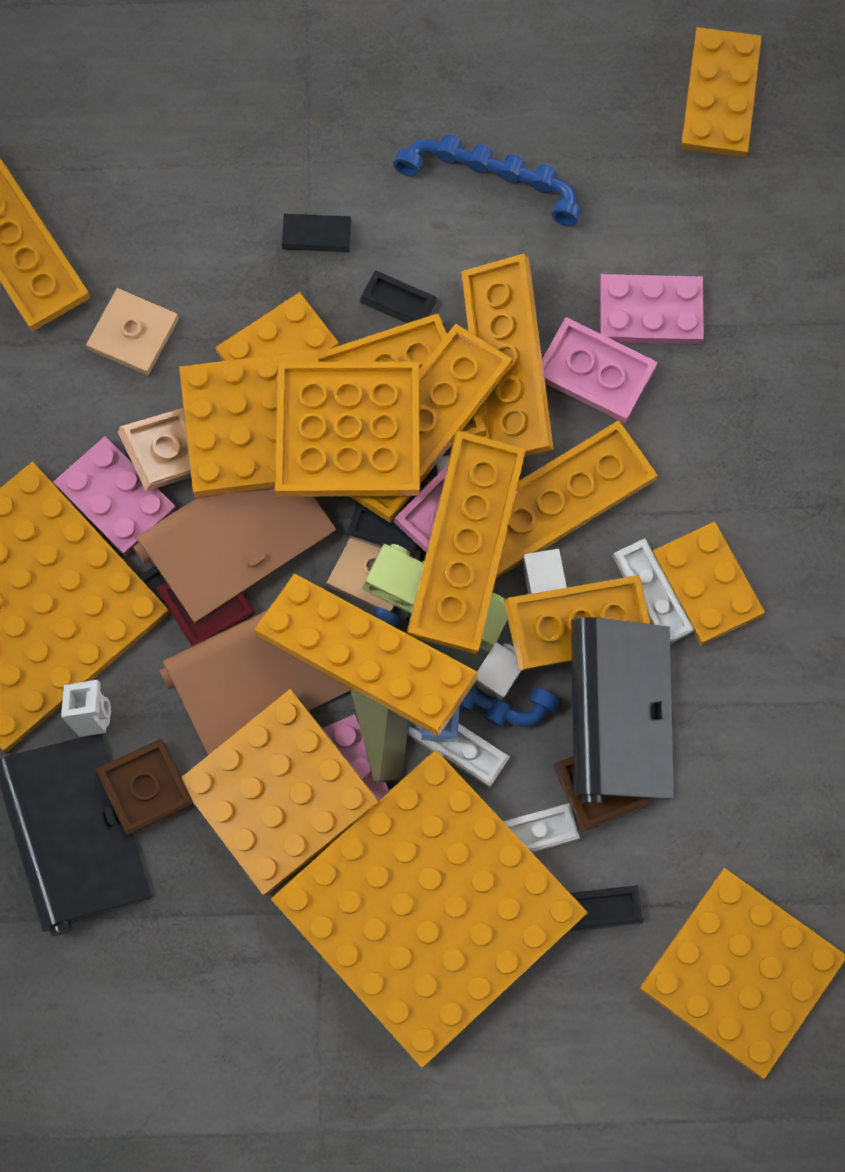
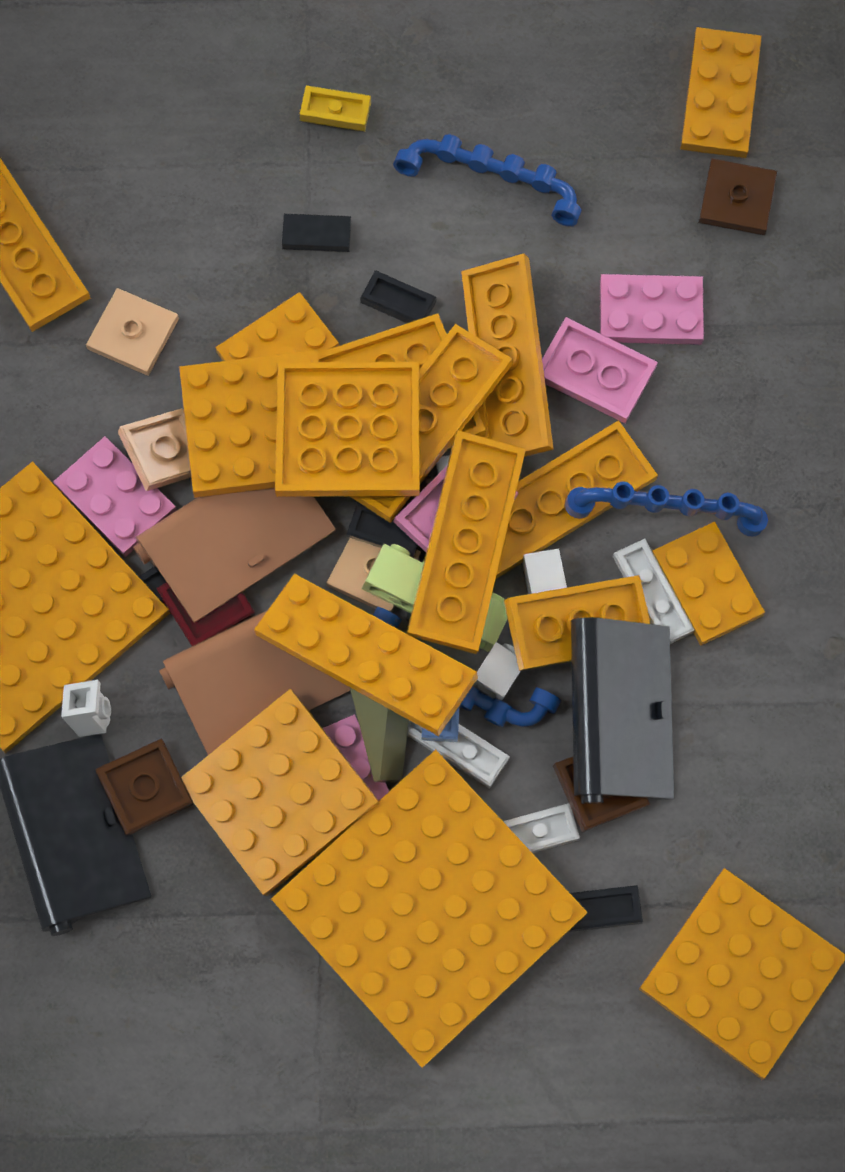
none -> yellow plate [299,85,371,131]
none -> blue bar [565,481,768,537]
none -> reddish brown plate [699,158,777,235]

